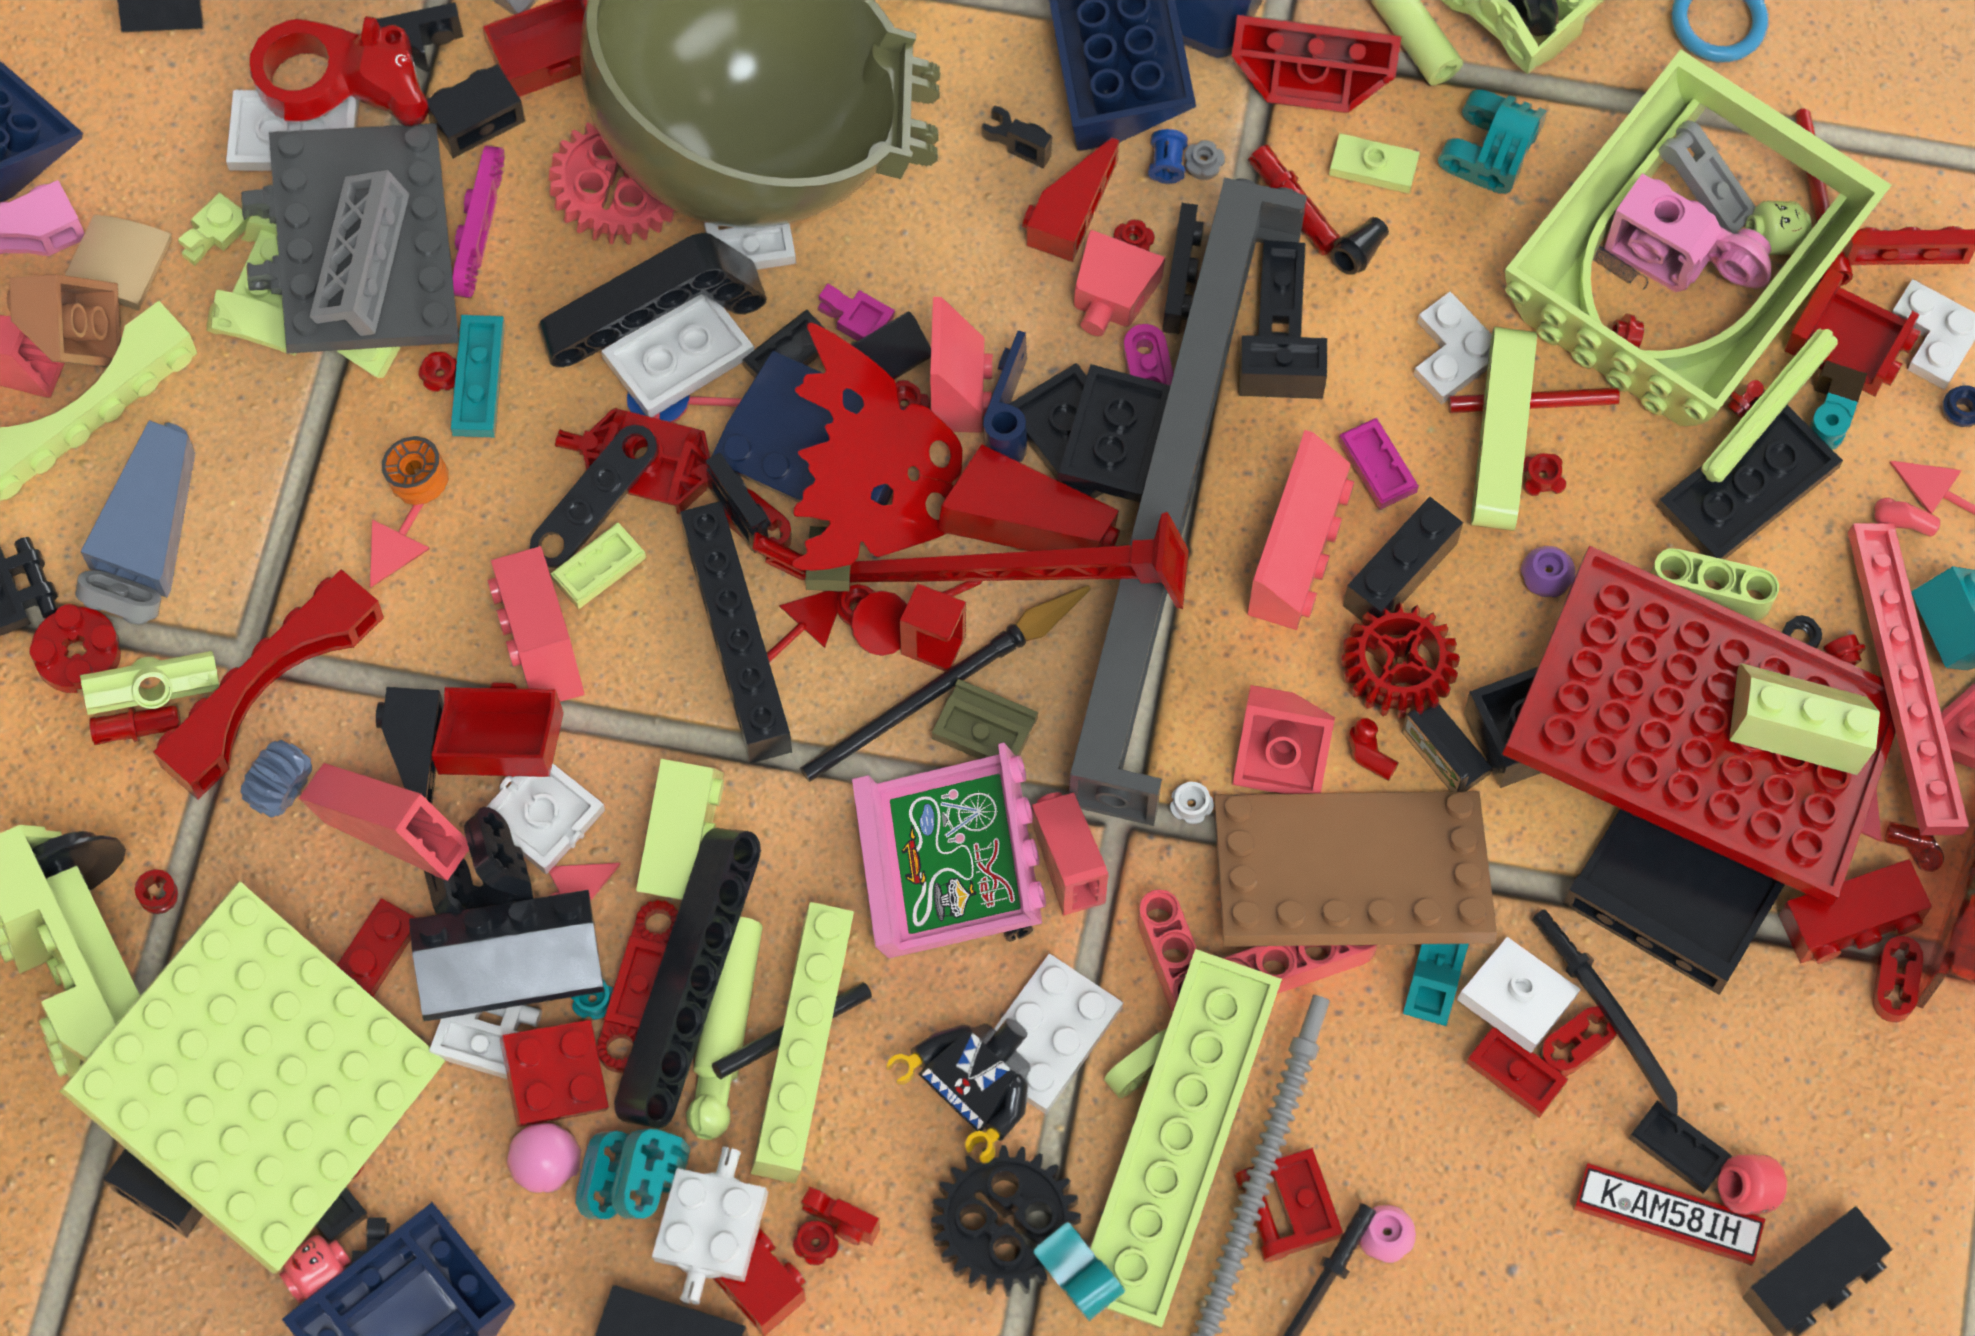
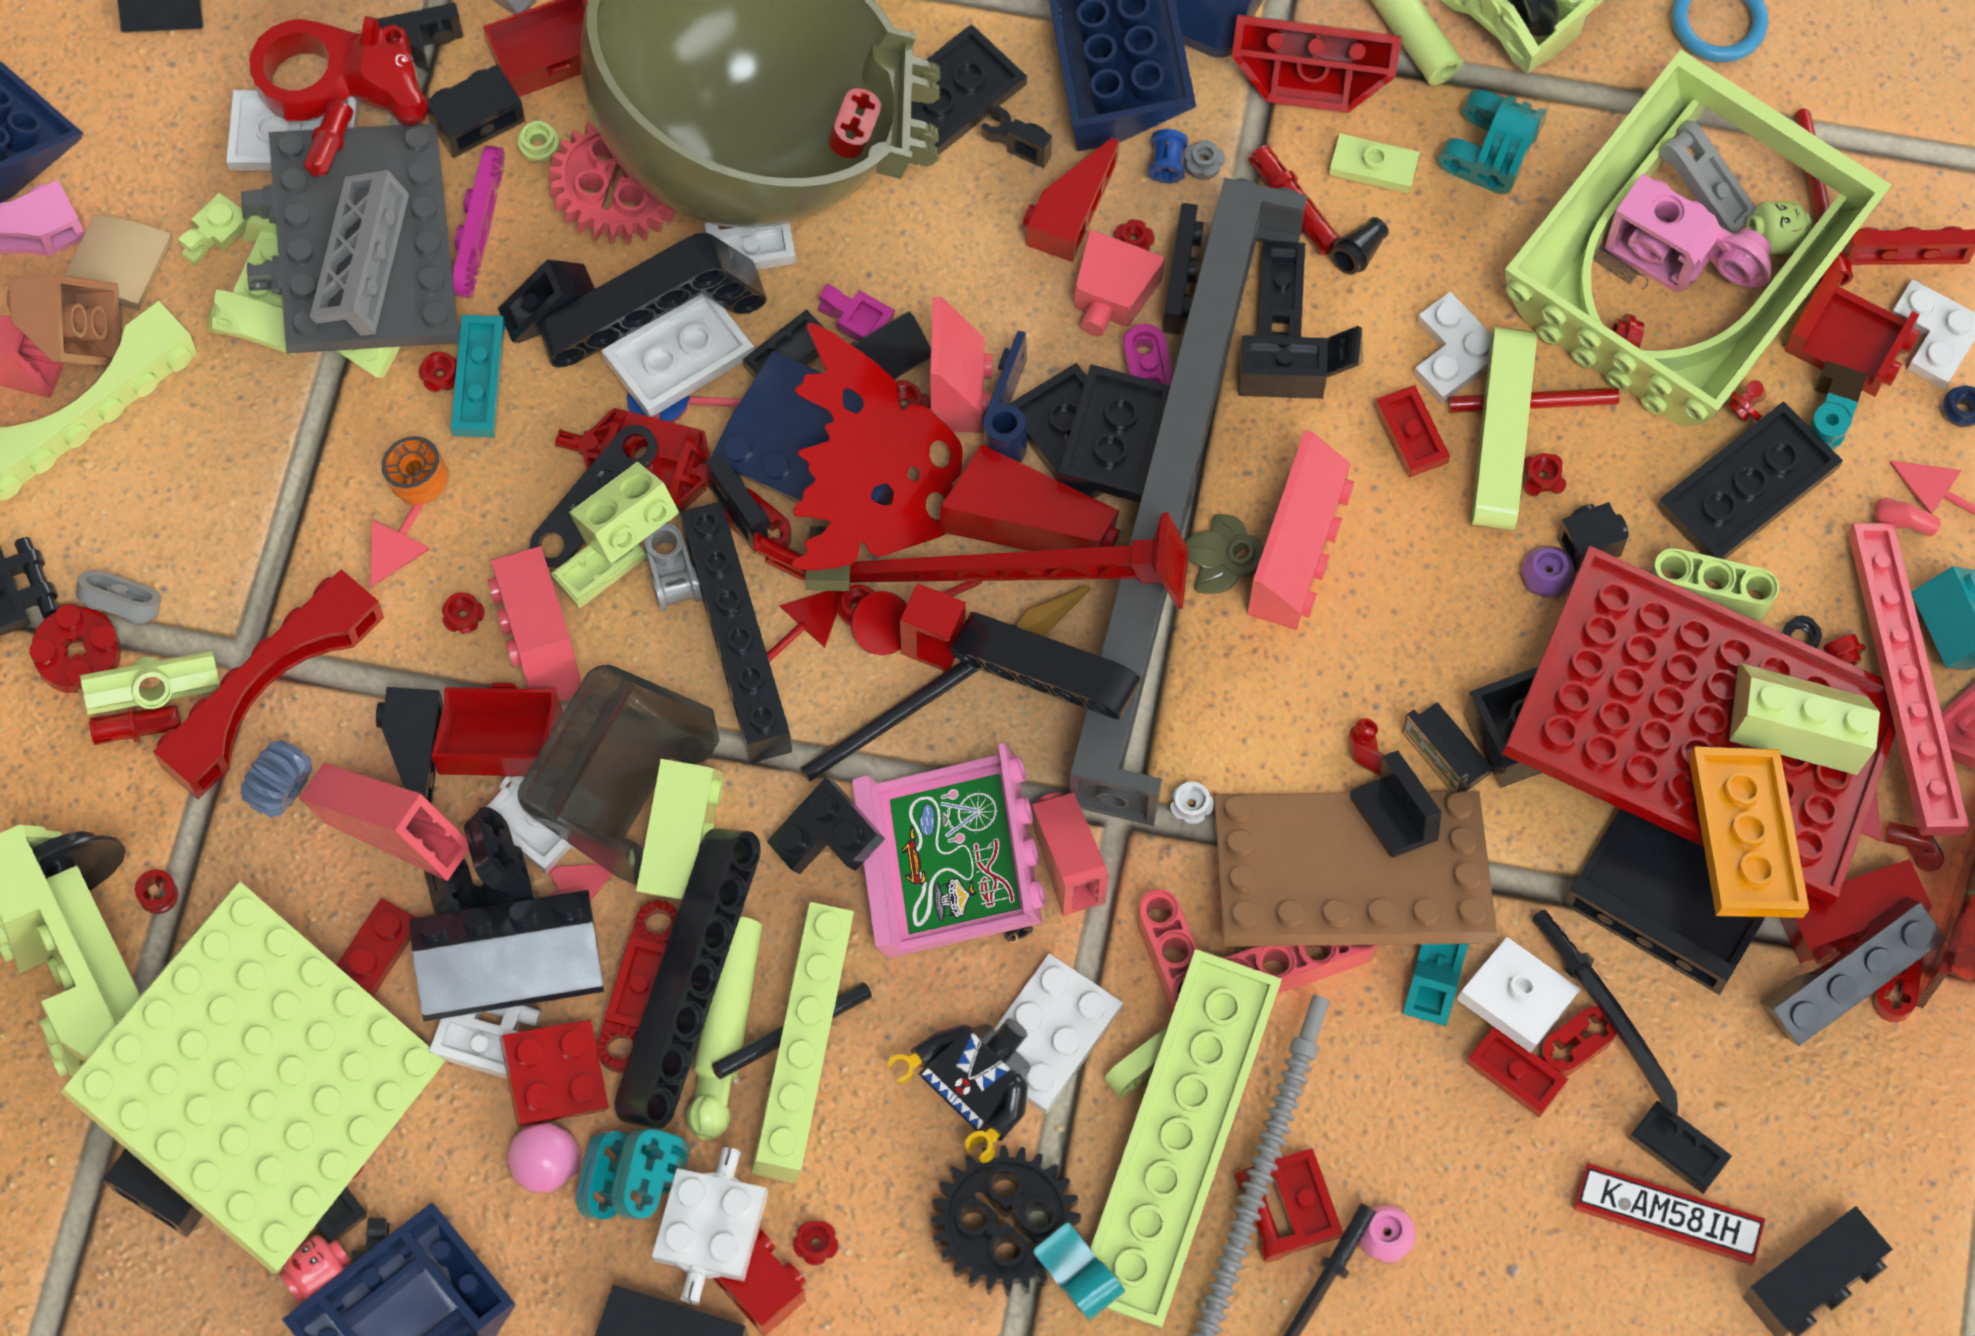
sand blue slope [81,420,195,598] -> none
teal plate [571,979,613,1020] -> none
red plate [801,1186,880,1246] -> none
olive plate [932,679,1038,759] -> none
coral slope [1232,685,1335,794] -> none
dark pink plate [1338,417,1419,510] -> none
red gear [1341,602,1460,720] -> none
black brick [1343,496,1463,621] -> none
yellowish green axle [1701,329,1838,482] -> none
coral head [1718,1154,1787,1214] -> none
none -> red axle [304,101,354,177]
none -> red plate [442,592,485,634]
none -> black slope [498,259,595,343]
none -> yellowish green plate [517,121,559,162]
none -> clear smoke windscreen [518,665,720,885]
none -> yellowish green brick [569,461,679,564]
none -> light grey piece [645,523,703,612]
none -> black plate [767,777,885,874]
none -> beam [828,88,881,158]
none -> black plate [911,24,1027,155]
none -> black beam [949,612,1142,720]
none -> olive plate [1185,514,1264,594]
none -> black slope [1327,326,1363,377]
none -> black panel [1350,750,1442,857]
none -> red plate [1375,385,1450,478]
none -> black brick [1556,502,1629,573]
none -> light orange plate [1689,747,1809,918]
none -> arch [1760,896,1946,1046]

